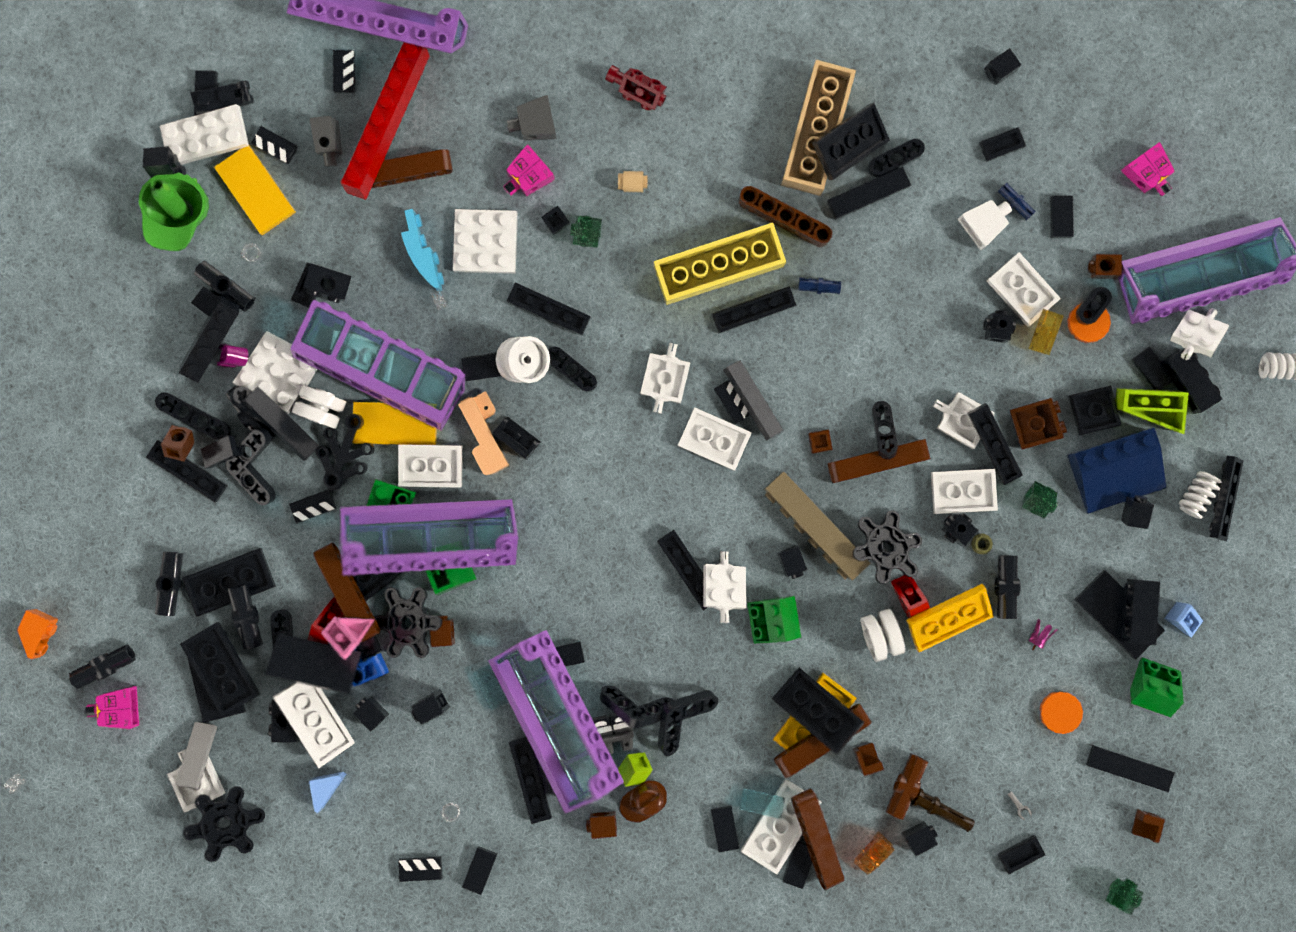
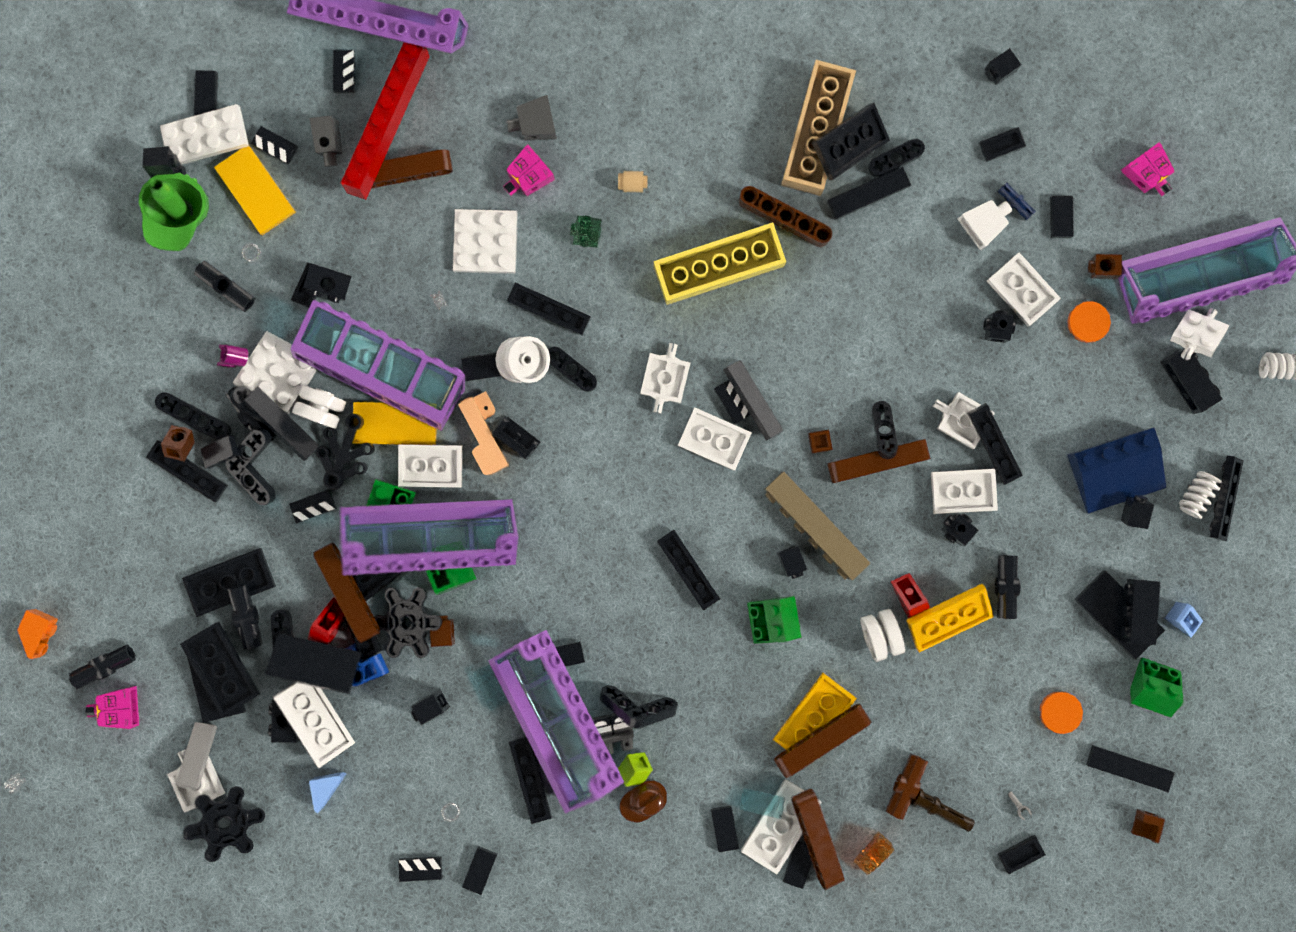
black piece [155,551,183,616] -> none
black brick [179,296,239,383] -> none
black plate [190,81,254,115] -> none
black brick [191,286,219,316] -> none
bright pink slope [321,617,375,659] -> none
black brick [353,696,389,732] -> none
medium azure slope [401,209,444,292] -> none
black plate [541,206,570,236] -> none
reddish brown brick [586,811,617,839] -> none
dark red brick [605,65,667,111] -> none
black beam [658,690,719,756] -> none
white plate [703,551,746,623] -> none
black tile [712,286,796,334] -> none
black tile [772,667,864,756] -> none
dark blue pin [798,277,841,294] -> none
black plate [853,510,922,584] -> none
reddish brown panel [853,743,884,776] -> none
black brick [902,821,938,856] -> none
olive plate [971,534,993,554] -> none
reddish brown plate [1010,398,1067,450] -> none
clear green brick [1022,481,1058,518] -> none
clear yellow plate [1028,309,1064,355] -> none
flat silver piece [1028,619,1058,651] -> none
black plate [1069,385,1122,436] -> none
black plate [1076,287,1112,325] -> none
clear green brick [1105,878,1143,915] -> none
lime wedge [1115,388,1189,434] -> none
black tile [1131,347,1174,390] -> none

